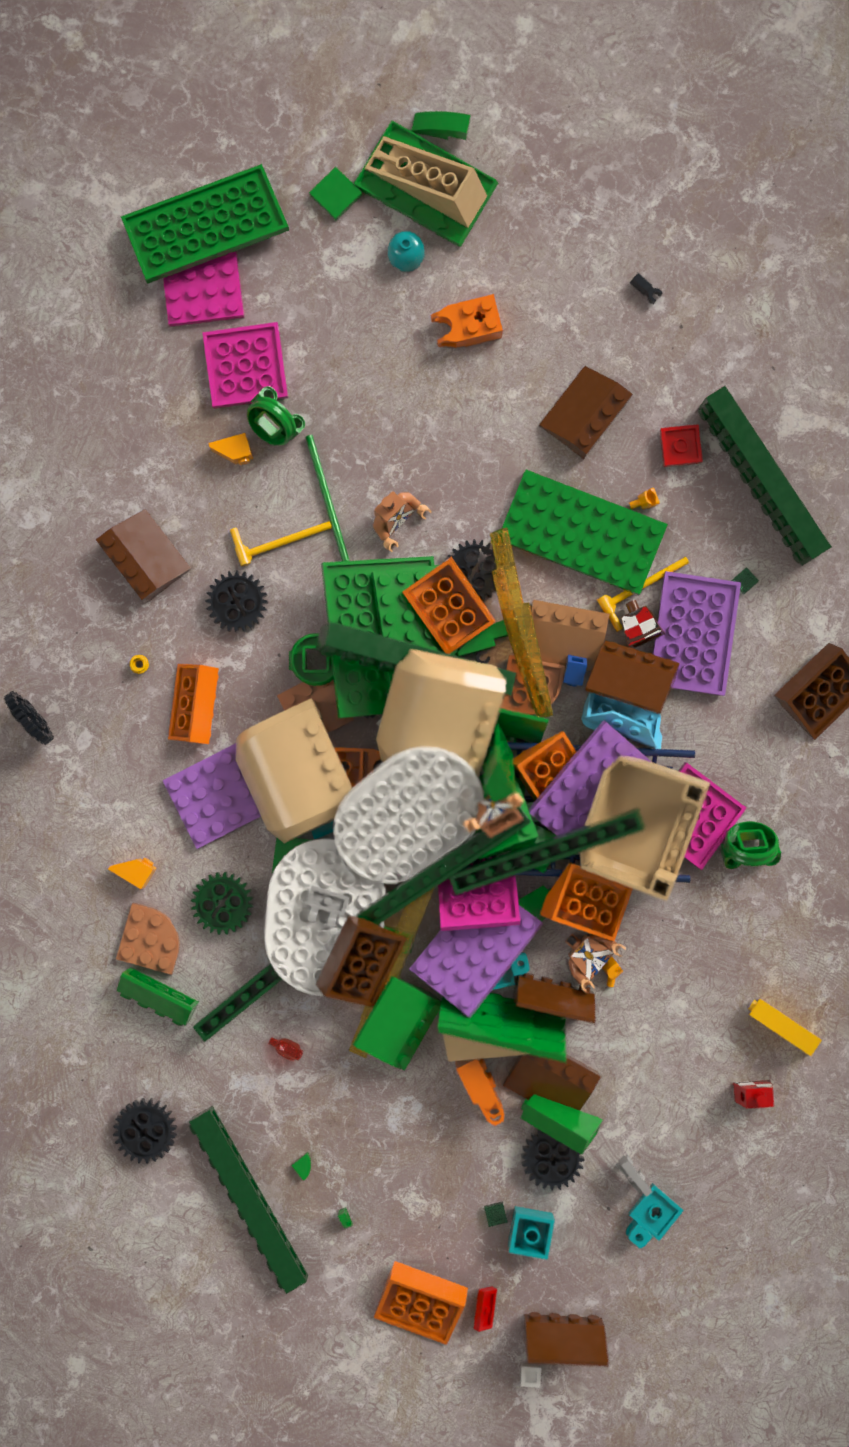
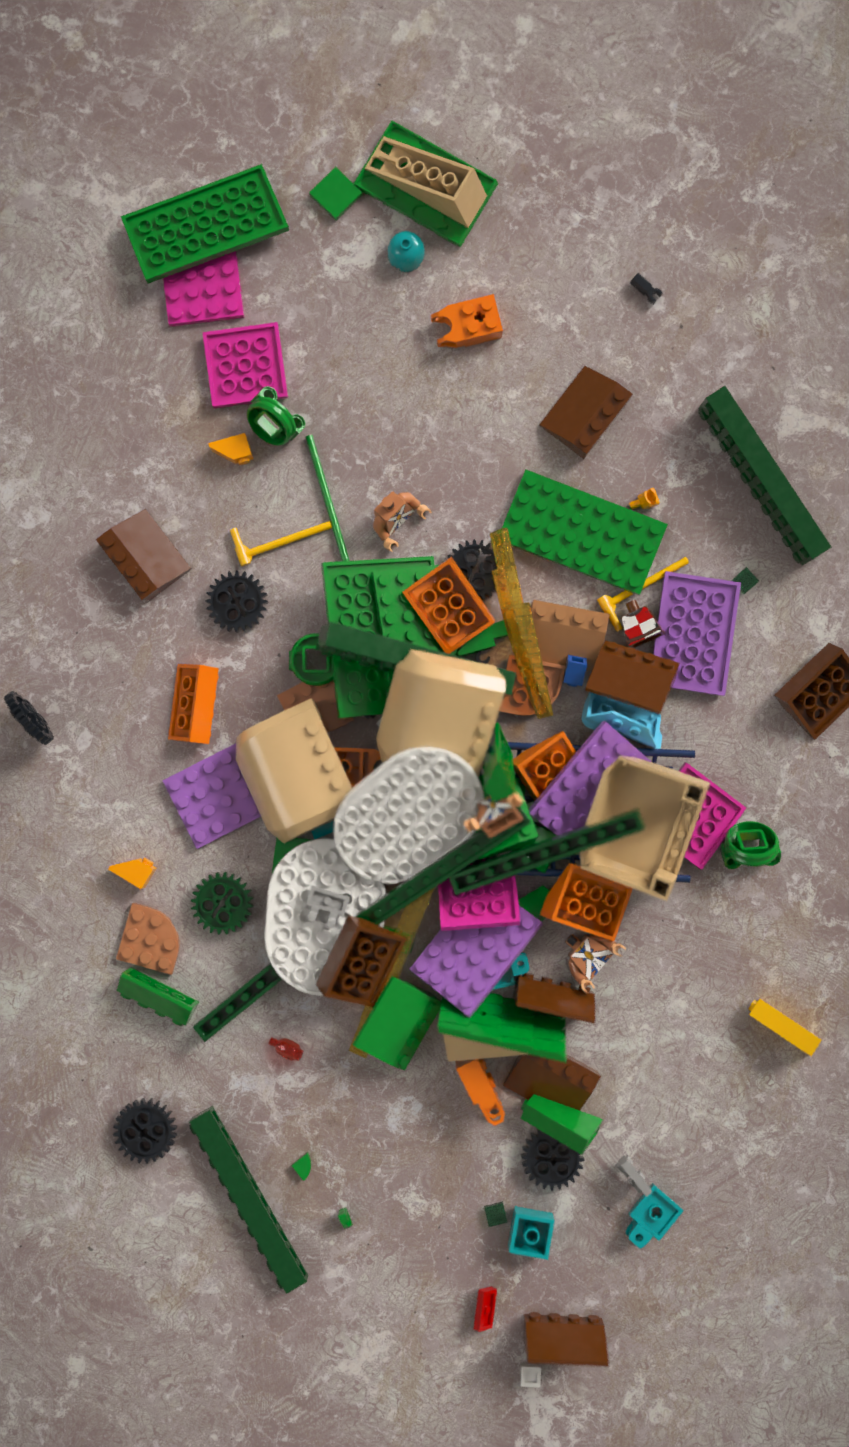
yellow plate [129,655,149,674] -> none
orange slope [374,1261,468,1345] -> none
green slope [411,111,471,140] -> none
green slope [495,708,549,743] -> none
light orange piece [602,956,623,987] -> none
red plate [660,424,703,467] -> none
red torso [733,1080,774,1109] -> none

